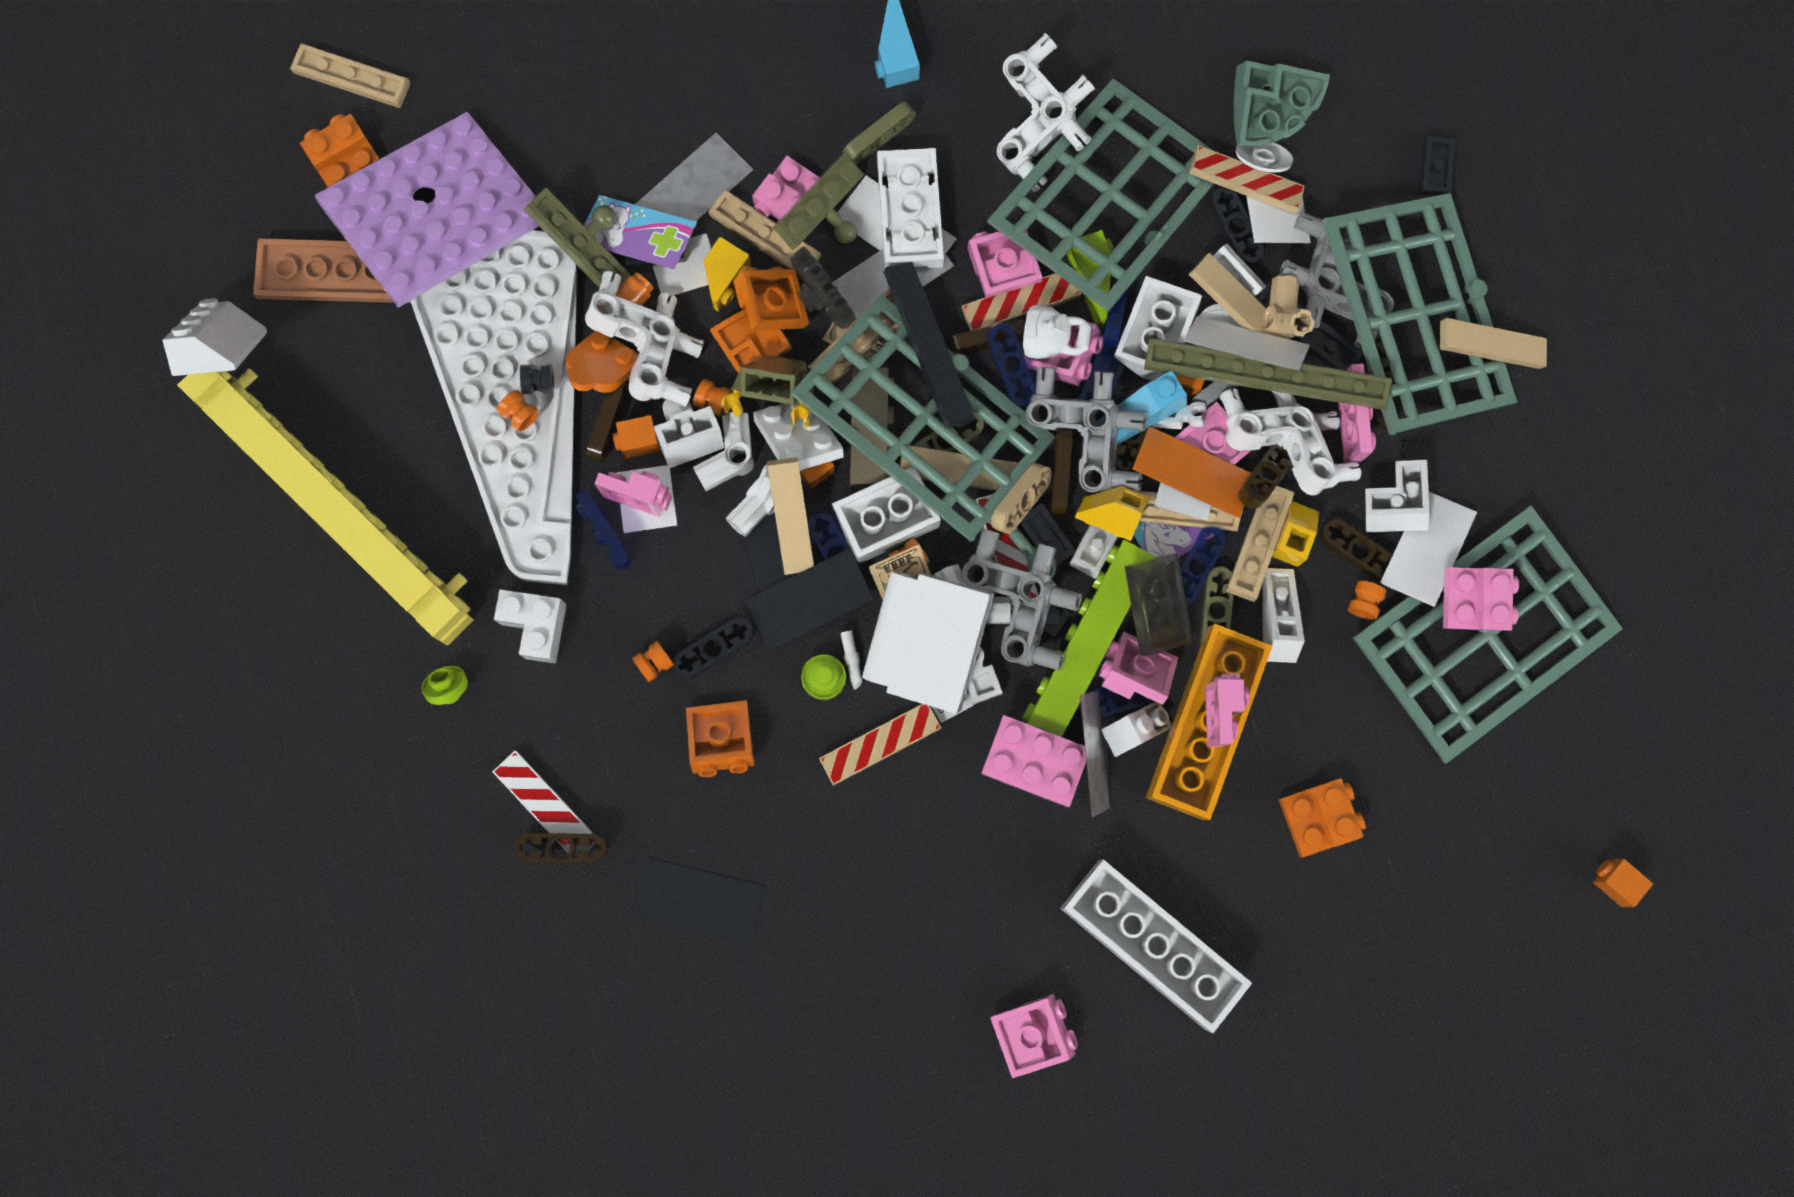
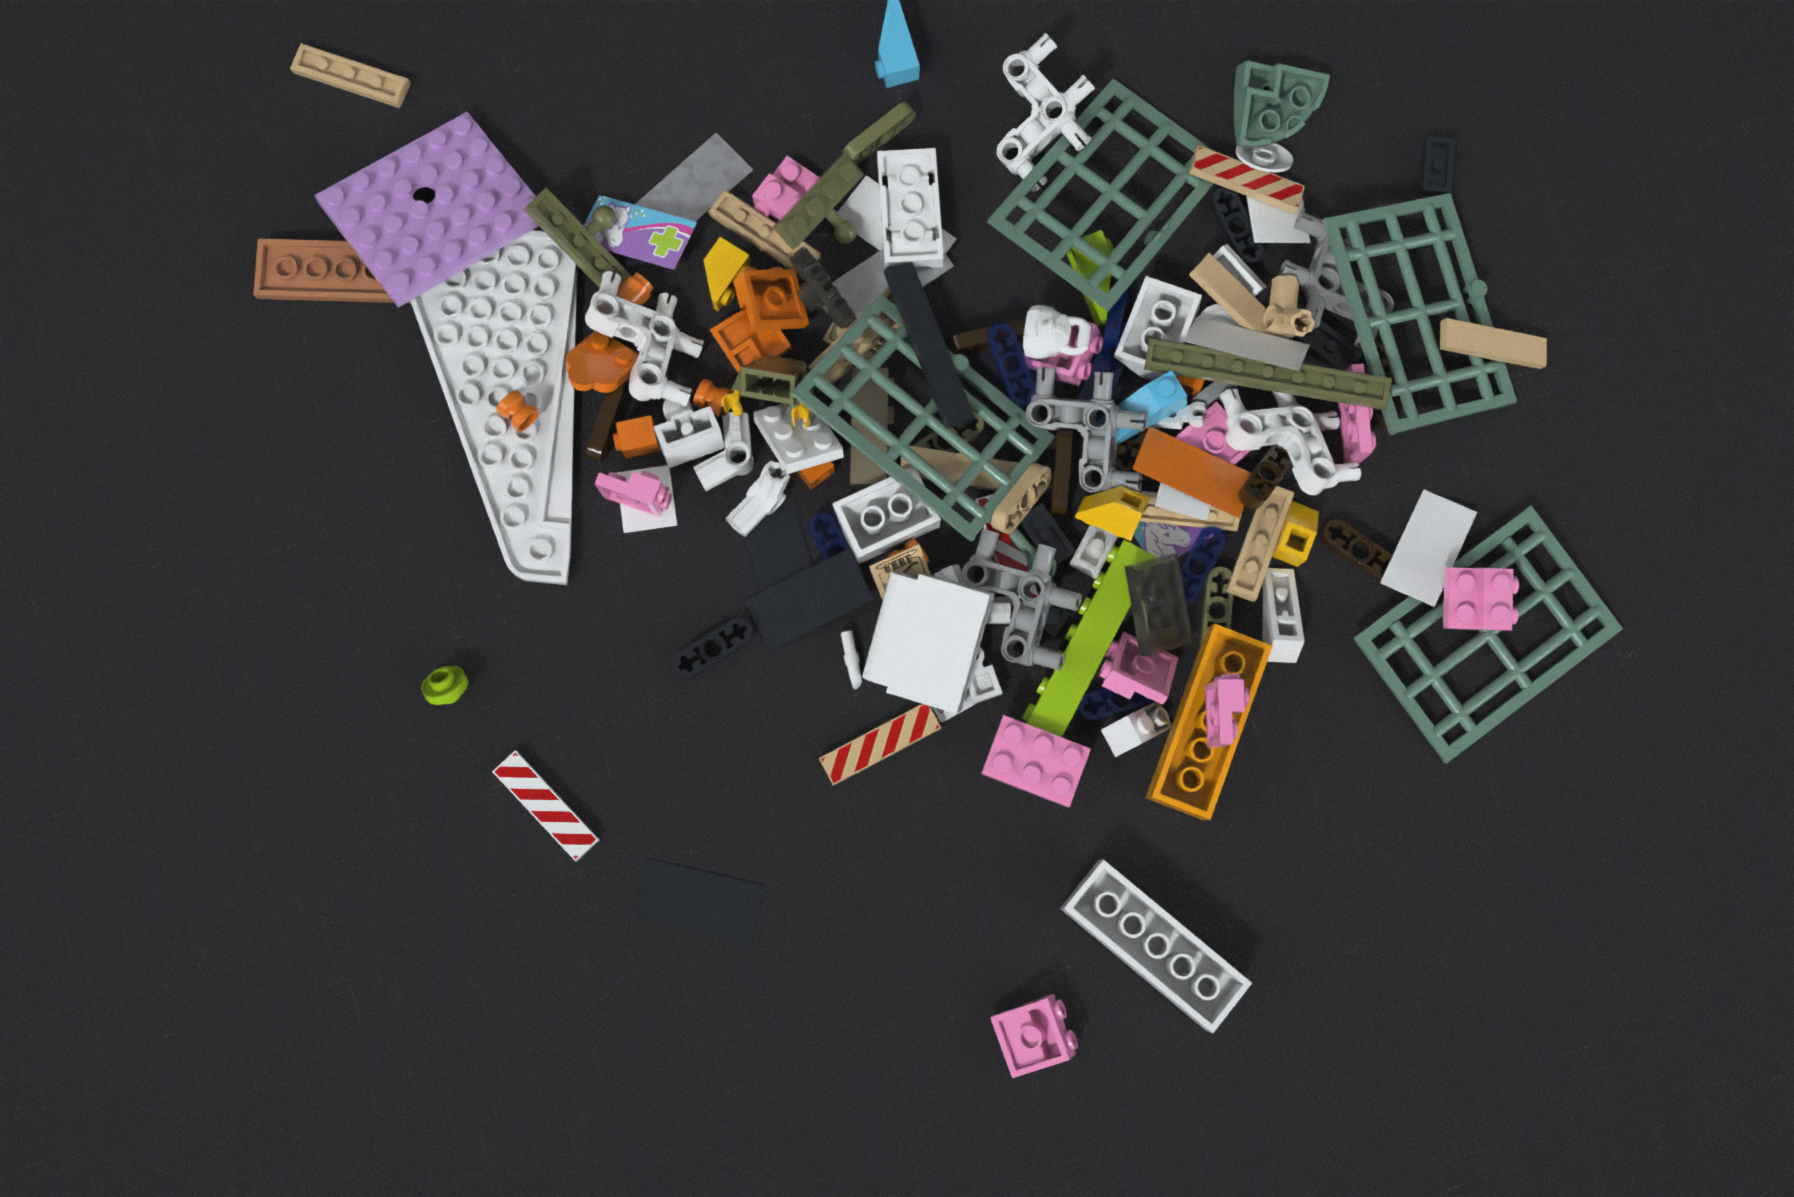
white slope [162,298,267,376] -> none
light yellow brick [177,368,474,646] -> none
orange plate [300,114,380,187] -> none
white brick [494,590,567,664] -> none
dark brown beam [515,833,608,862] -> none
black wheel [520,364,554,395] -> none
clear blue plate [576,489,631,570] -> none
orange wheel [632,640,674,683] -> none
white sticker [653,234,711,297] -> none
orange plate [686,700,754,777] -> none
tan tile [767,457,814,575] -> none
lime plate [801,655,846,700] -> none
tile [961,273,1081,331] -> none
bright pink plate [967,224,1043,298] -> none
flat silver sticker [1080,690,1110,818] -> none
orange plate [1278,778,1366,858] -> none
orange wheel [1348,581,1387,620] -> none
white brick [1365,460,1430,532] -> none
orange brick [1593,859,1653,907] -> none

